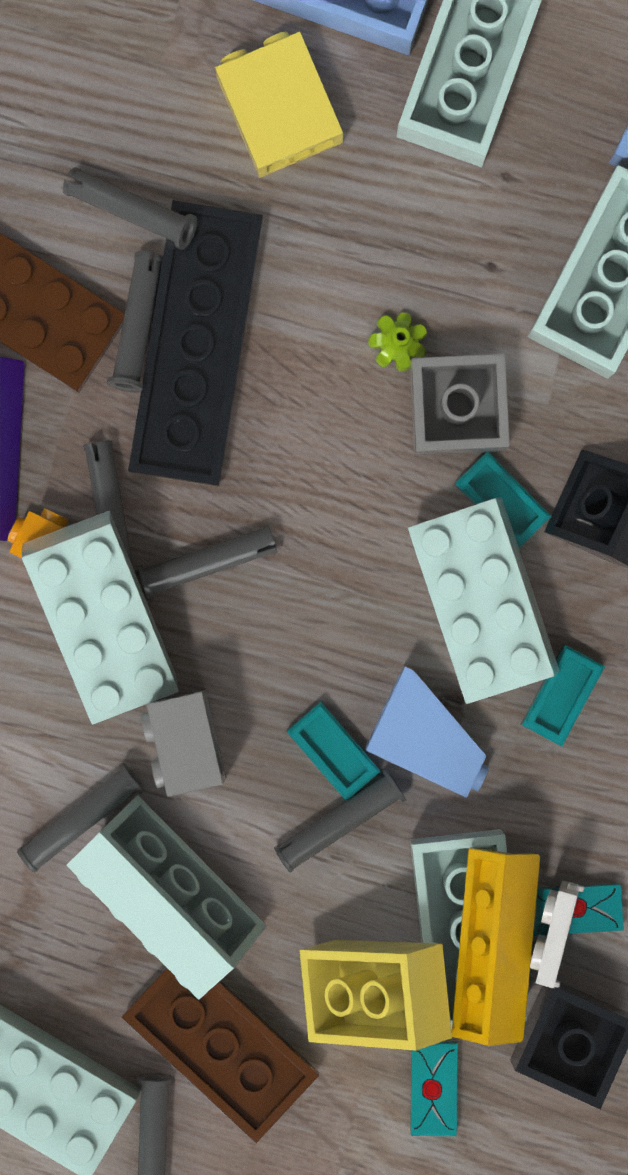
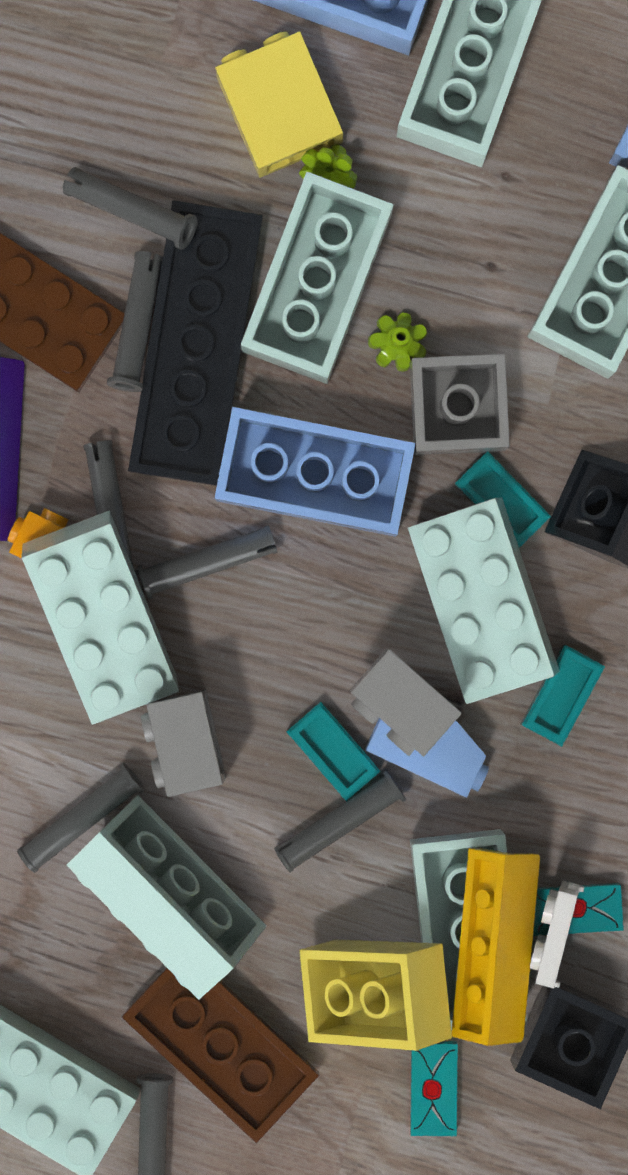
none -> light blue brick [215,407,416,537]
none -> light aqua brick [241,172,394,384]
none -> lime plant [299,144,357,189]
none -> light grey brick [350,648,462,757]

